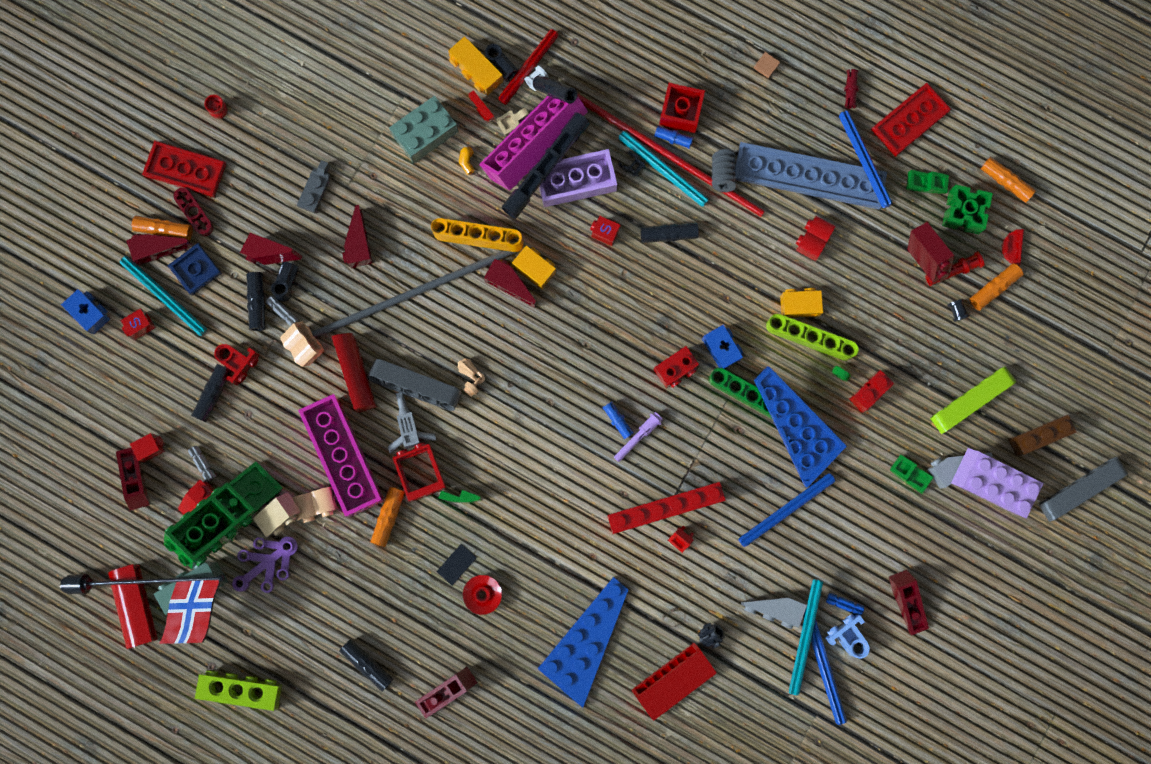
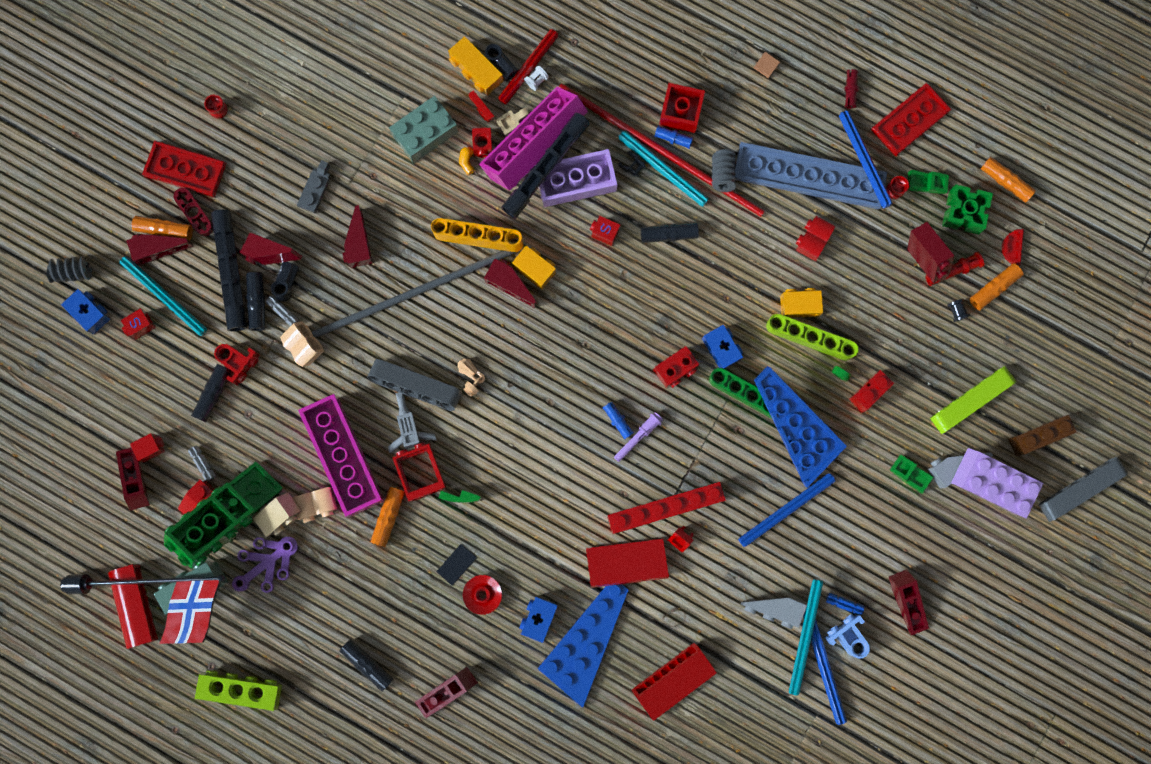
dark blue tile [168,243,222,296] -> none
red brick [331,333,377,413] -> none
black axle [533,75,578,104] -> none
black gear [698,623,725,649] -> none
none -> dark grey piece [47,256,92,283]
none -> black piece [211,209,247,332]
none -> red brick [472,127,493,158]
none -> blue brick [519,596,558,643]
none -> red tile [586,539,669,588]
none -> red wheel [886,176,909,199]

